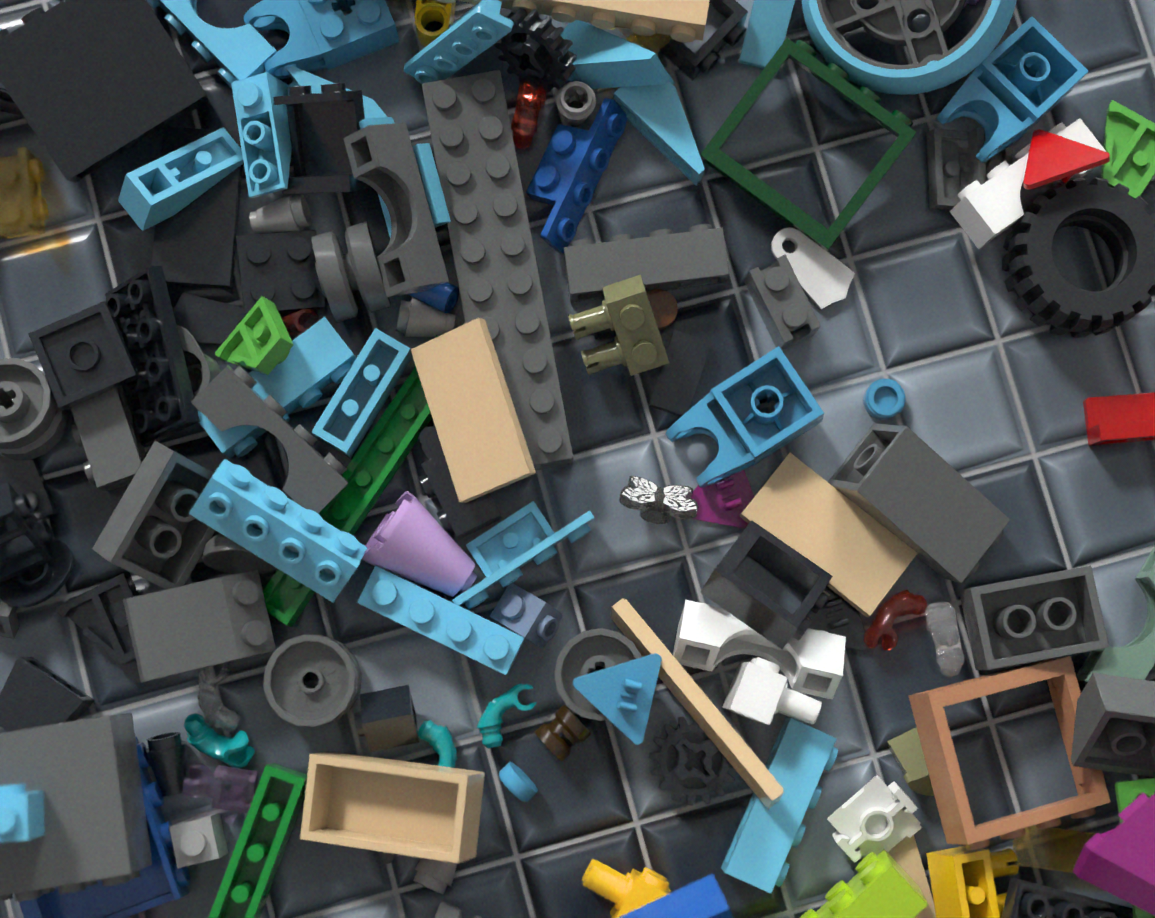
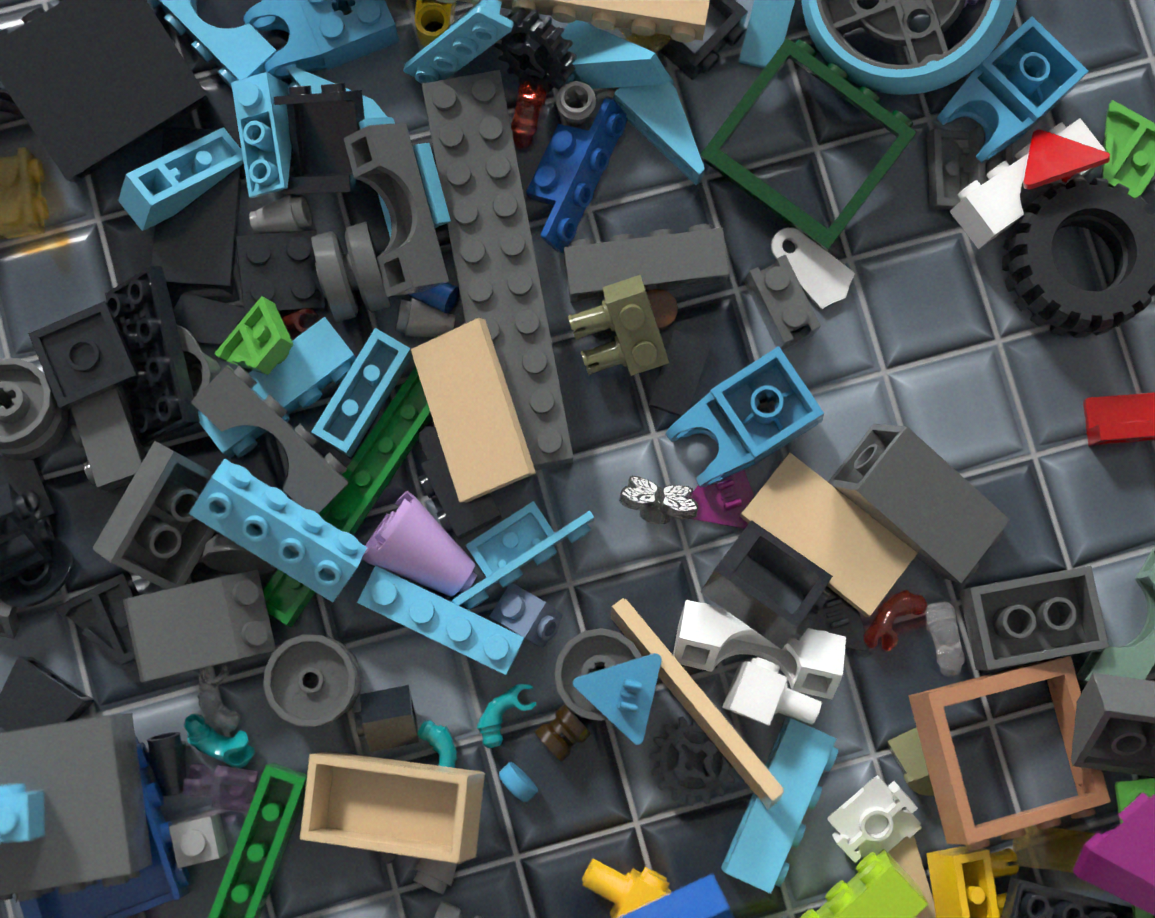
dark azure tile [863,379,905,420] -> none

